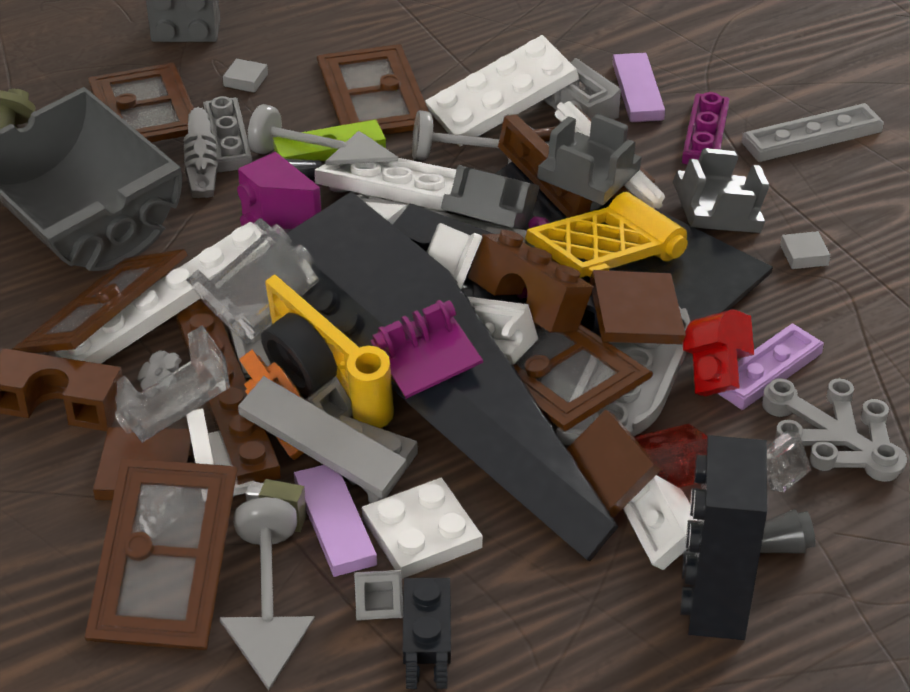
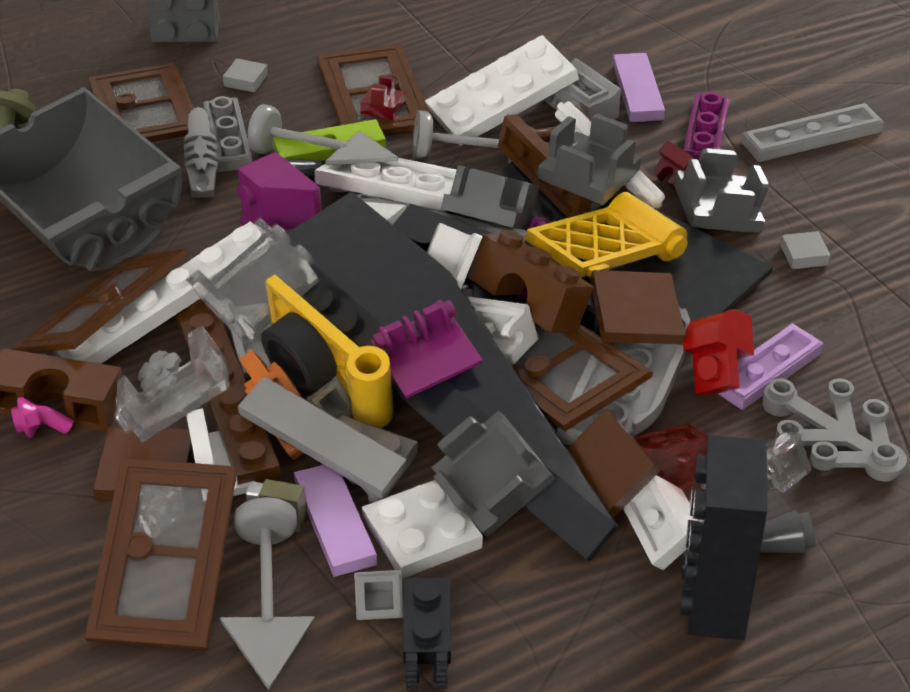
none -> dark pink plate [11,397,74,439]
none -> dark red tile [360,75,405,120]
none -> dark grey panel [432,410,555,537]
none -> dark red tile [654,140,694,191]

